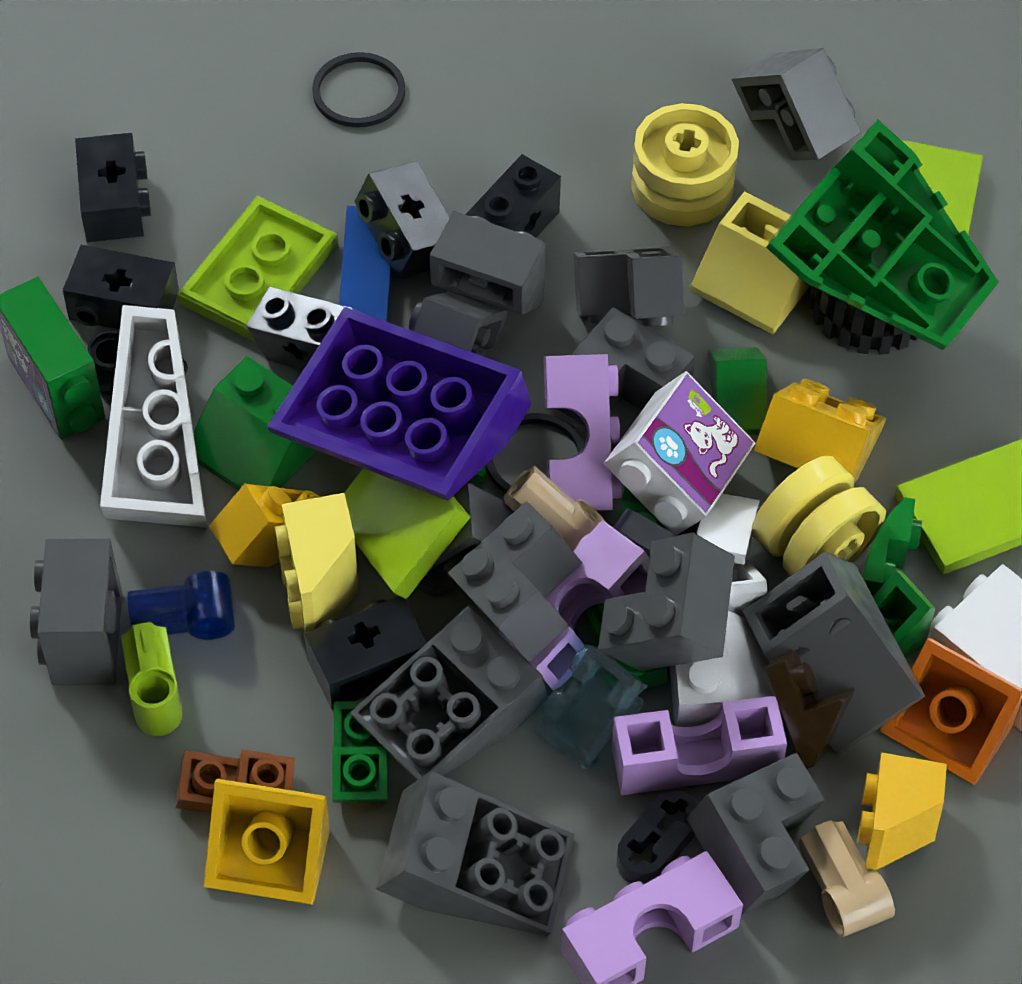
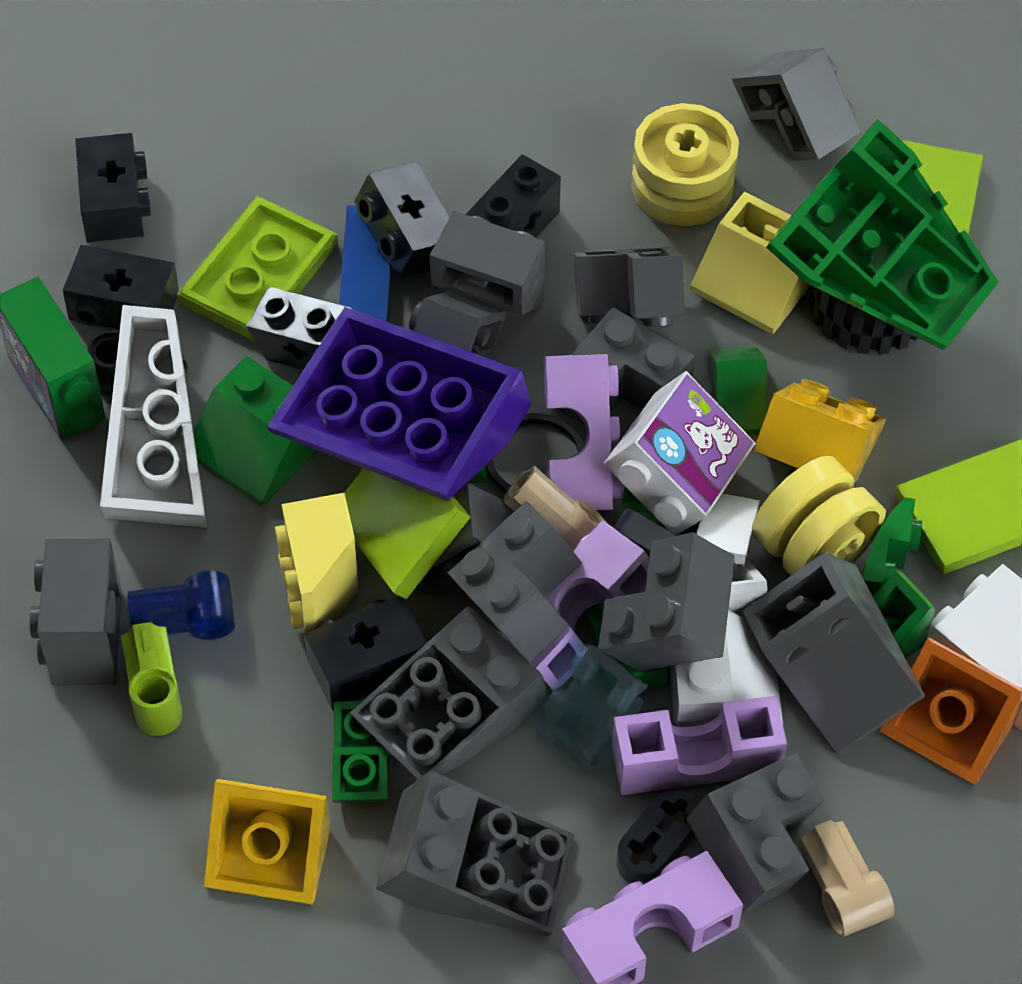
dark orange slope [175,749,295,812] -> none
yellow slope [209,483,320,567] -> none
black piece [312,52,405,128] -> none
dark brown slope [765,650,855,769] -> none
yellow slope [857,752,947,870] -> none

